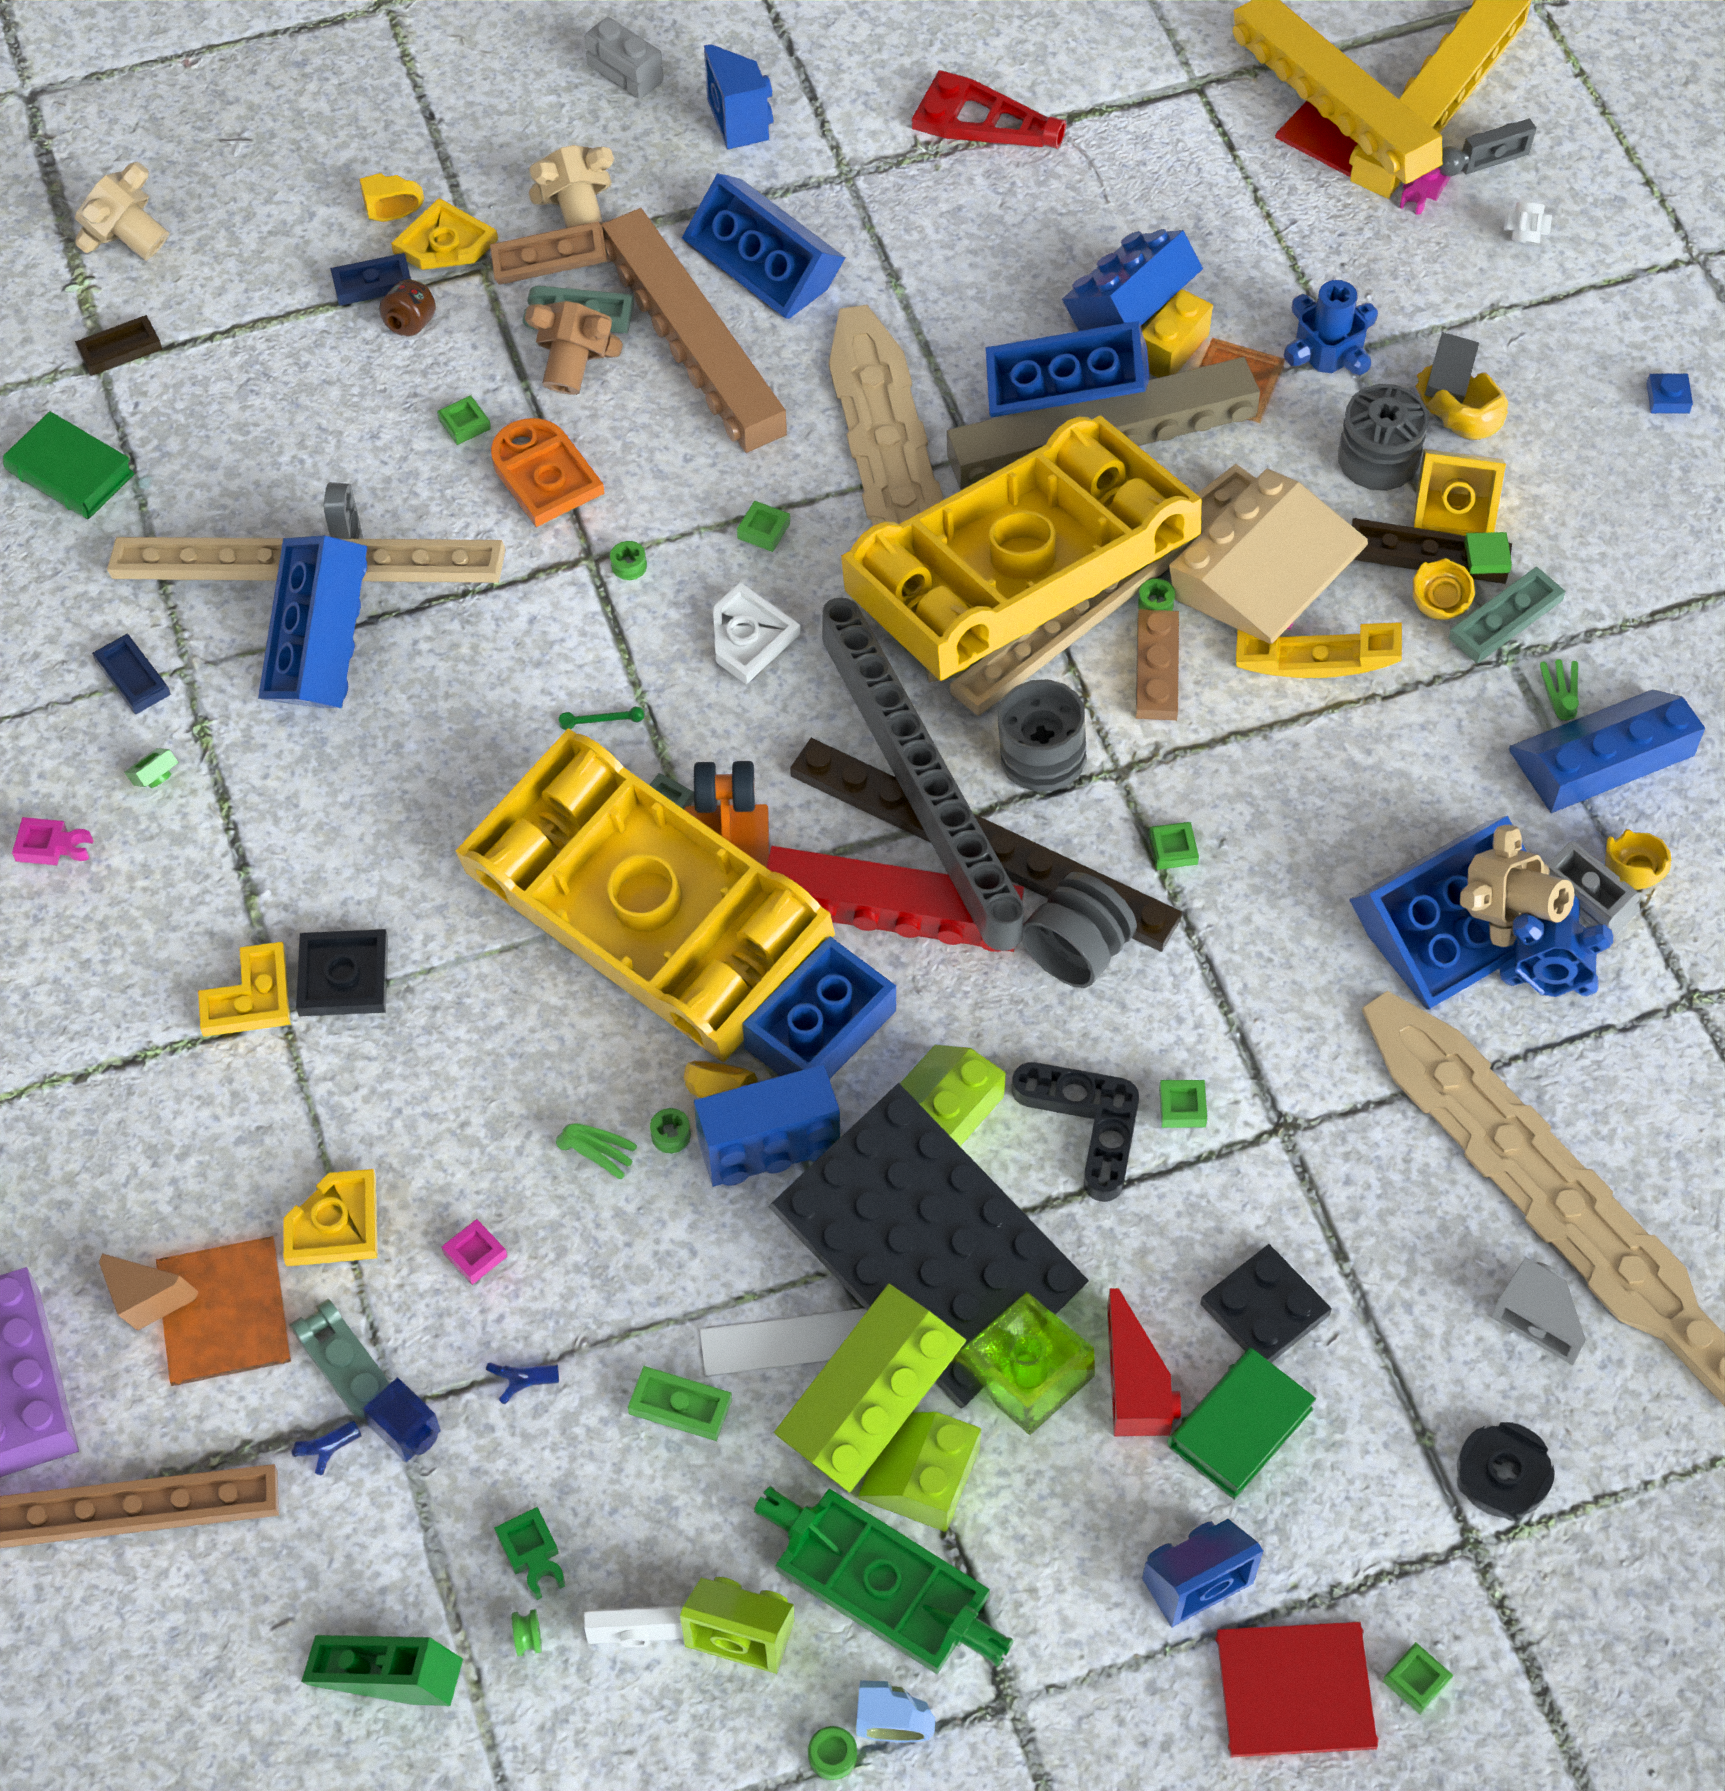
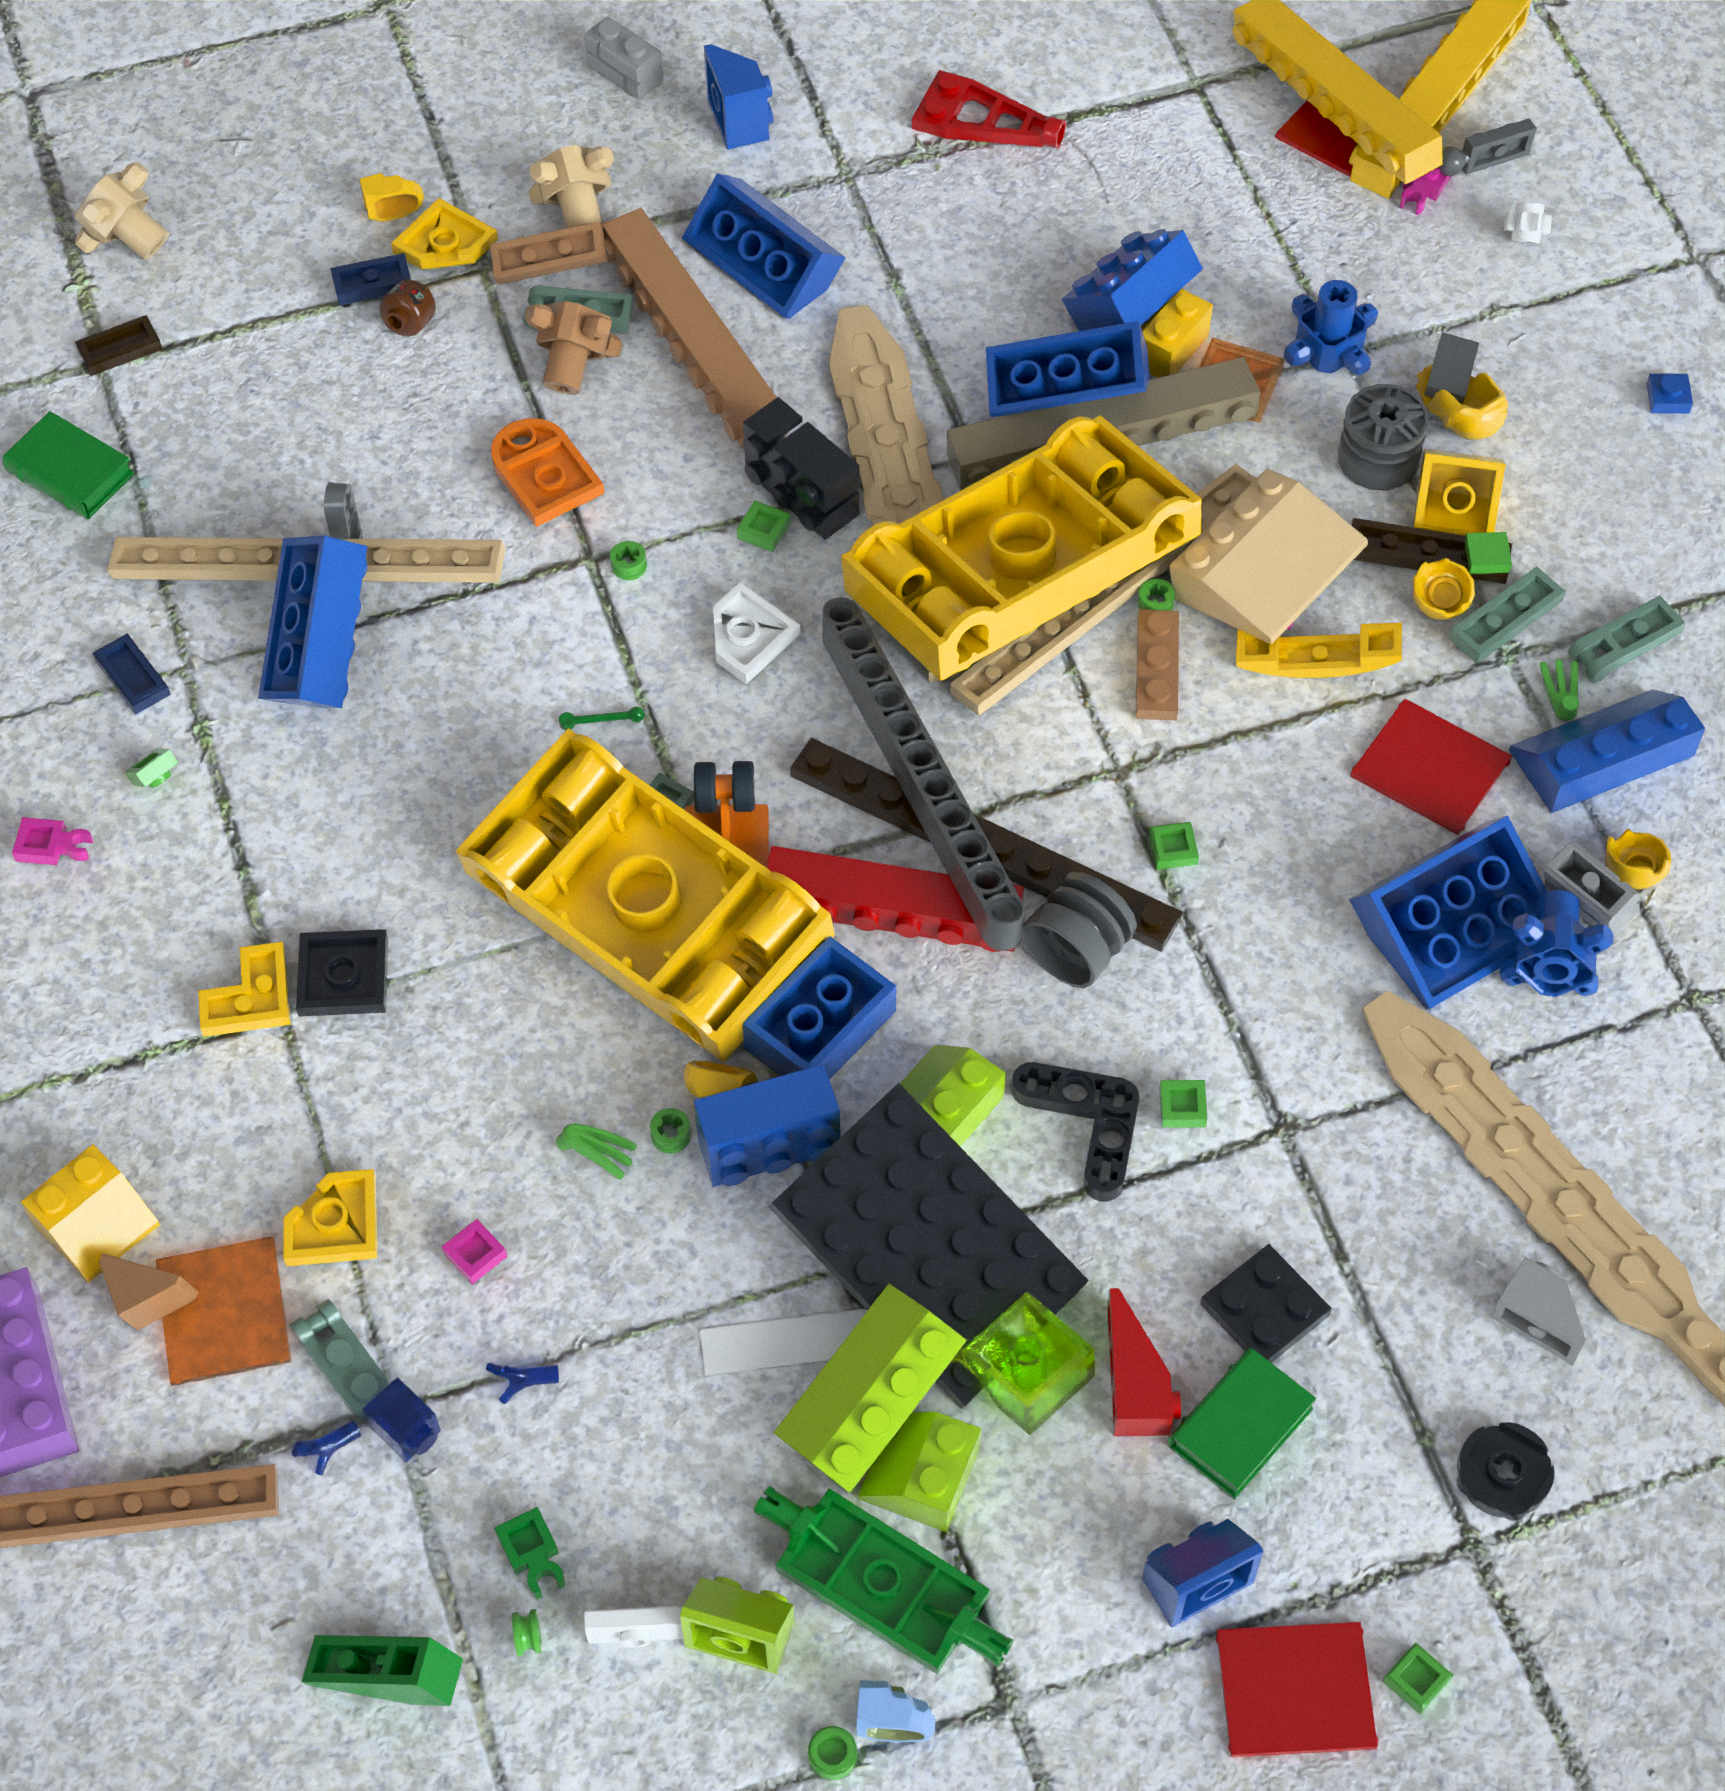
bright green tile [437,395,491,445] -> none
bright green plate [628,1366,732,1441] -> none
dark grey wheel [998,679,1087,792] -> none
tan piece [1460,825,1574,947] -> none
none -> yellow slope [20,1144,160,1283]
none -> black piece [743,397,860,540]
none -> red piece [1350,698,1512,835]
none -> sand green plate [1568,595,1686,683]

